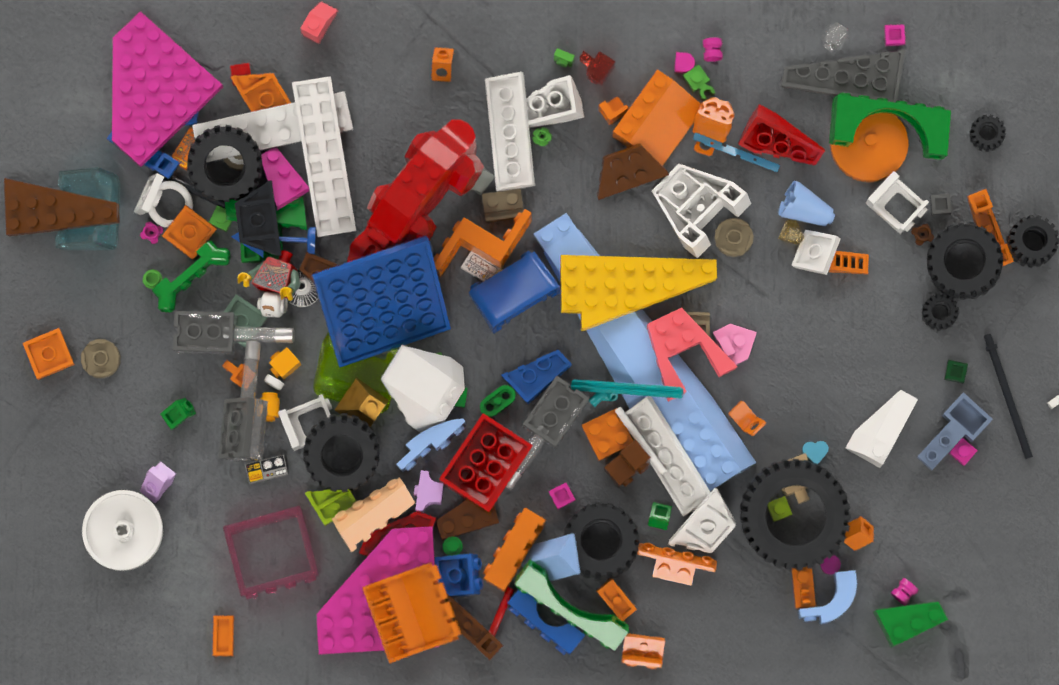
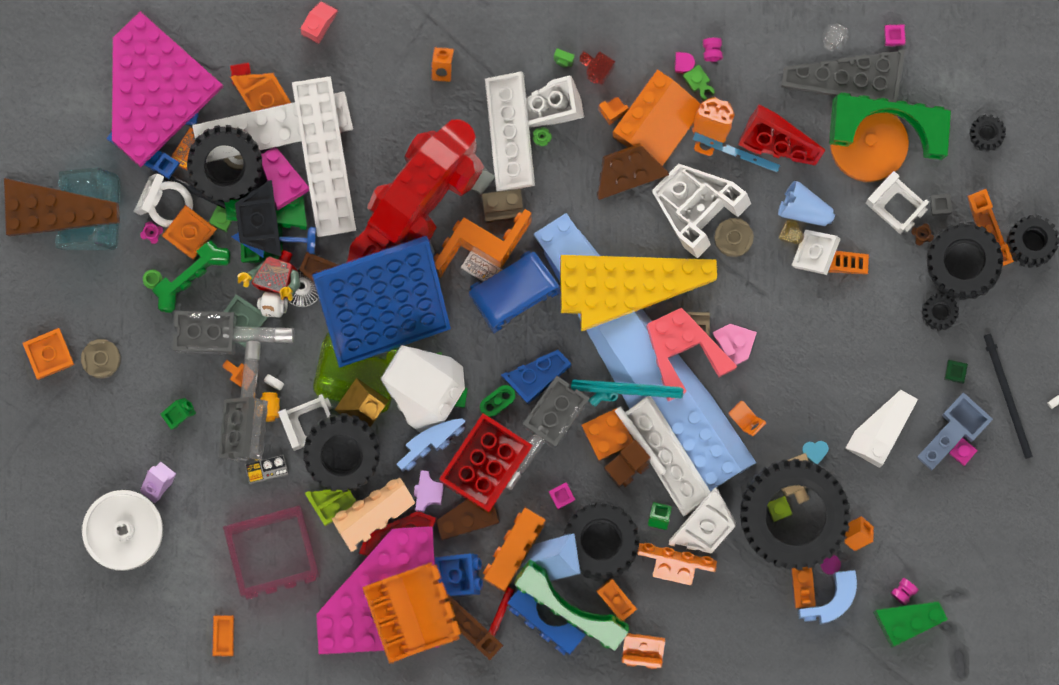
light orange brick [269,347,301,380] -> none
green plate [443,536,463,556] -> none

